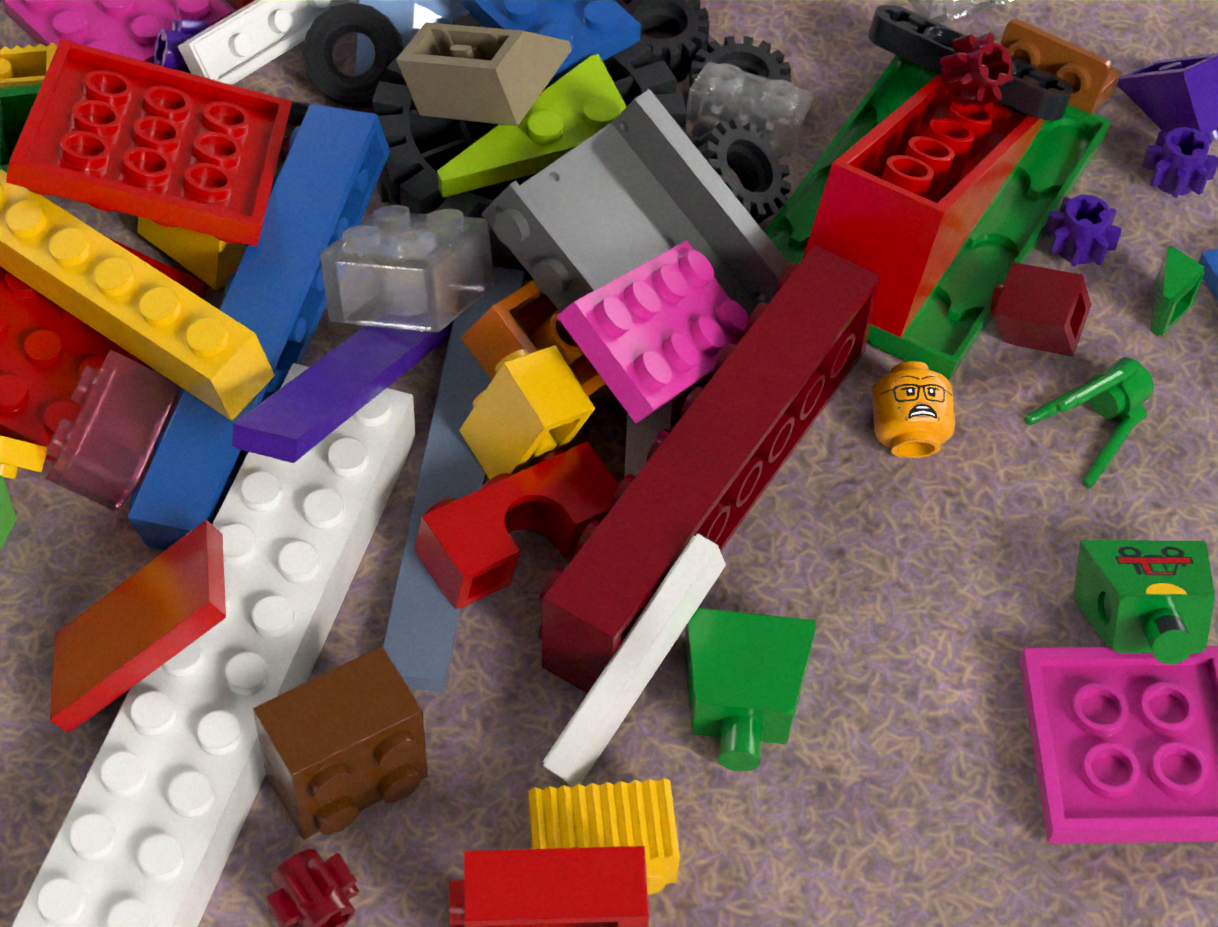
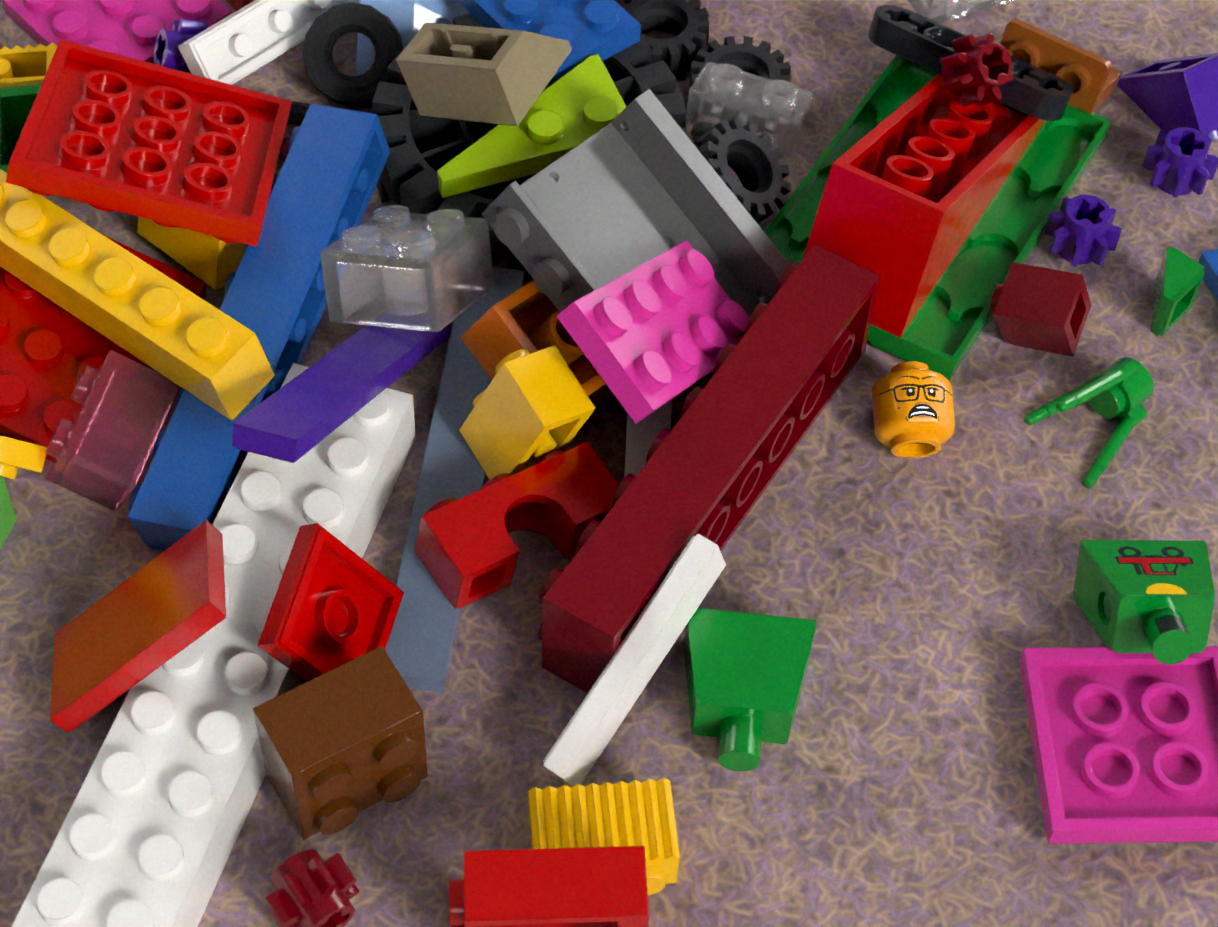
none -> red tile [257,523,404,682]

